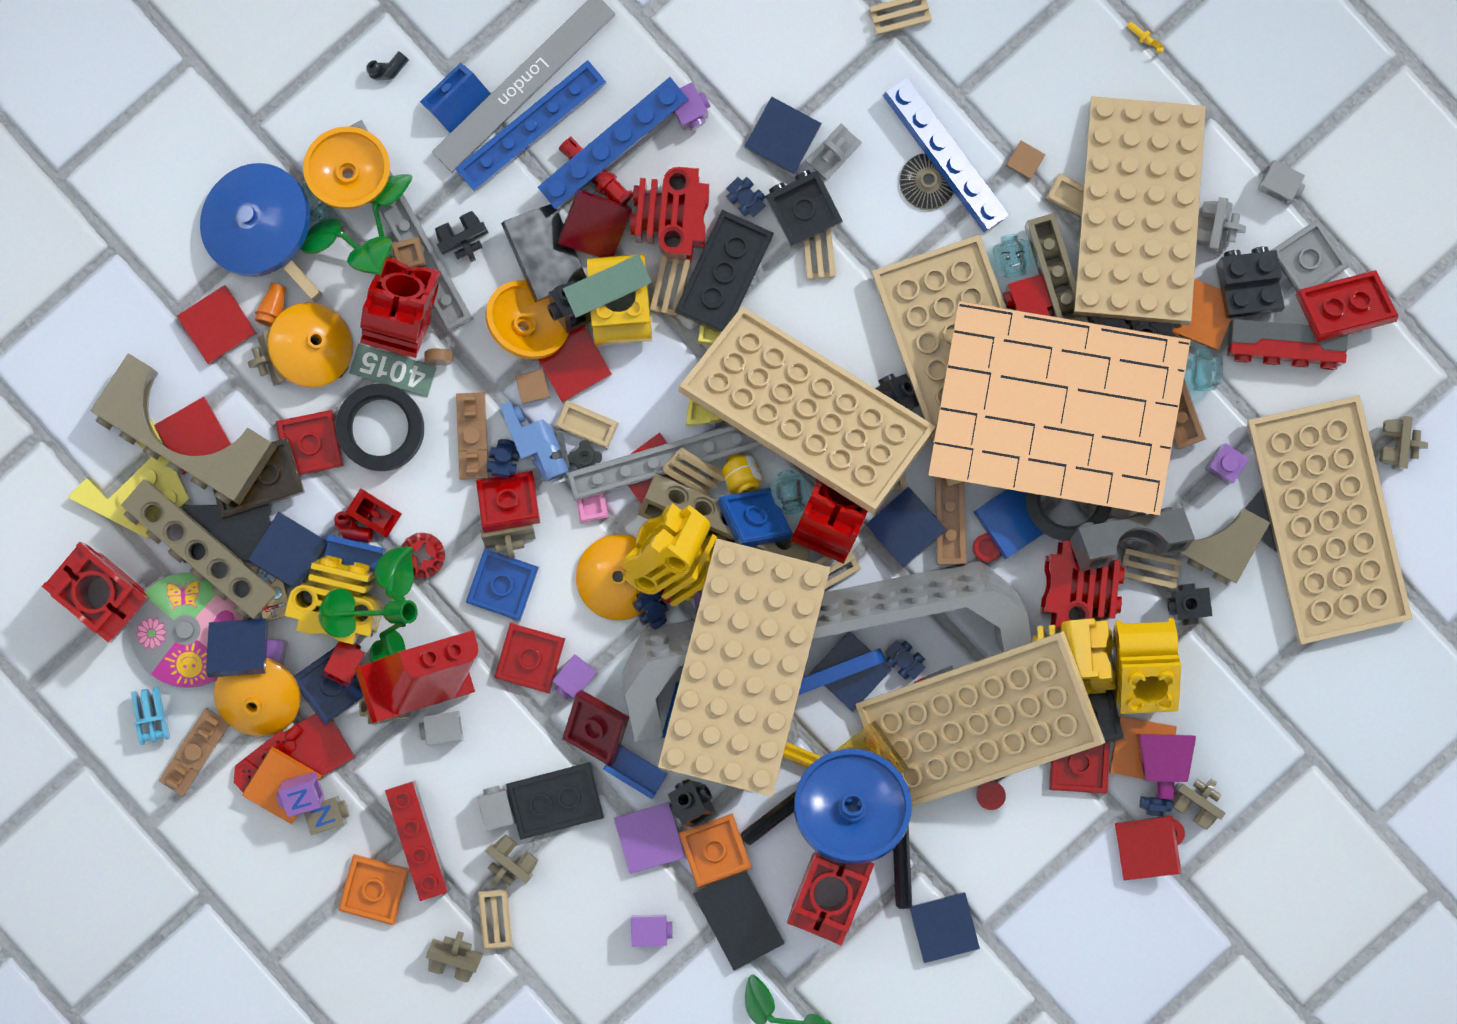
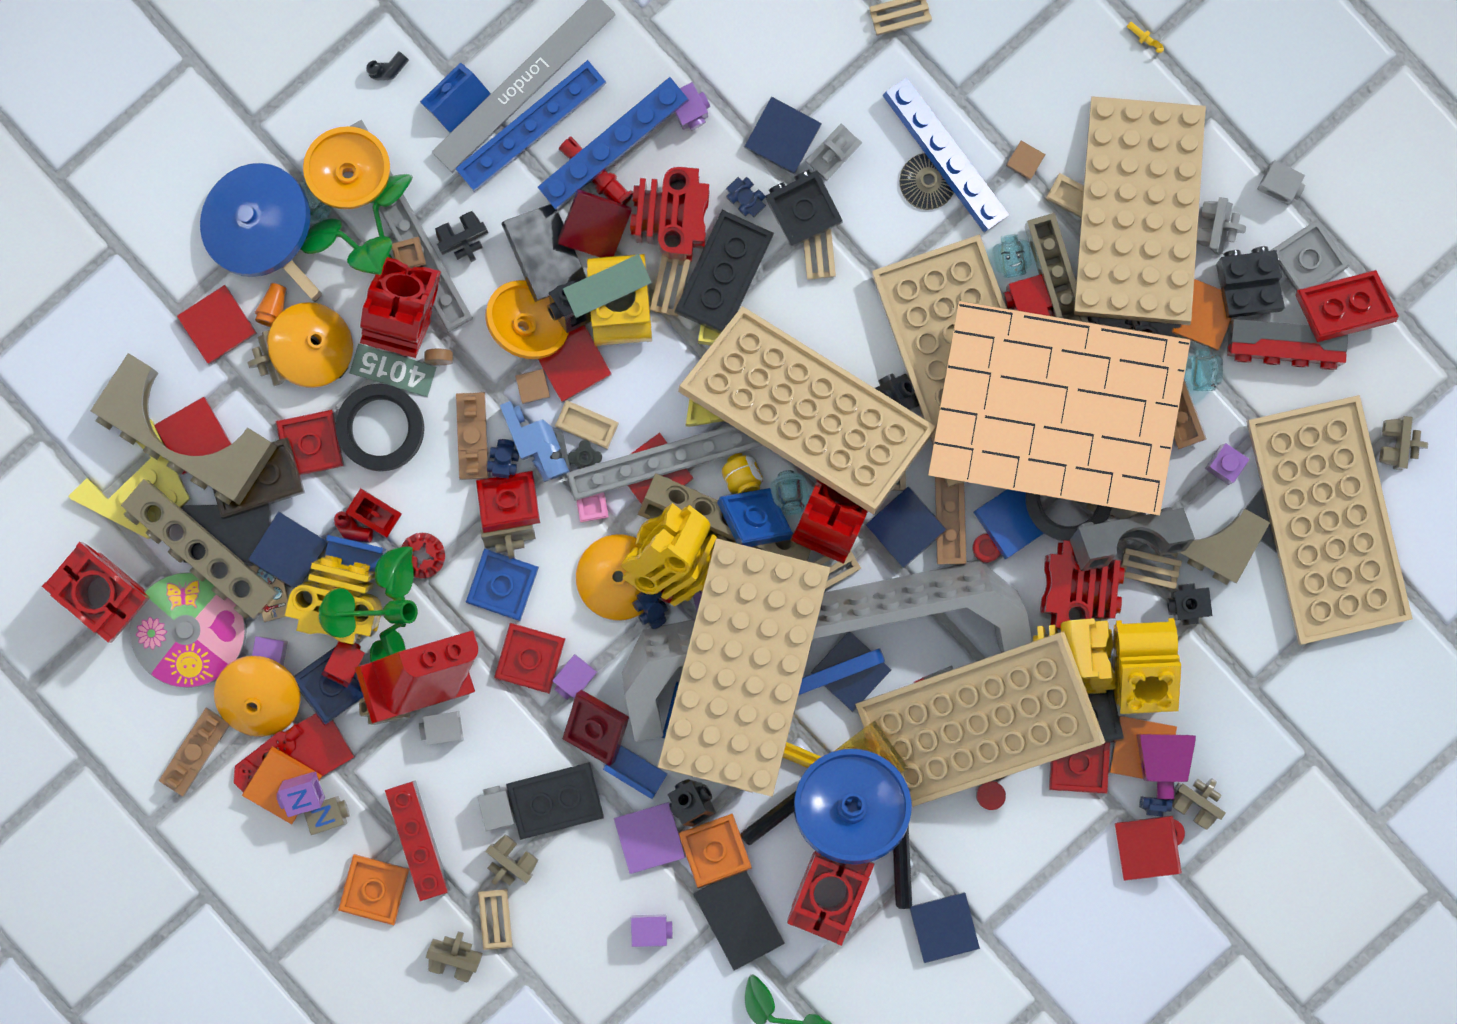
medium azure arm [131,686,170,745] -> none
dark blue tile [206,618,268,678] -> none
tan tile [663,447,725,496] -> none
dark blue piece [885,640,926,680] -> none

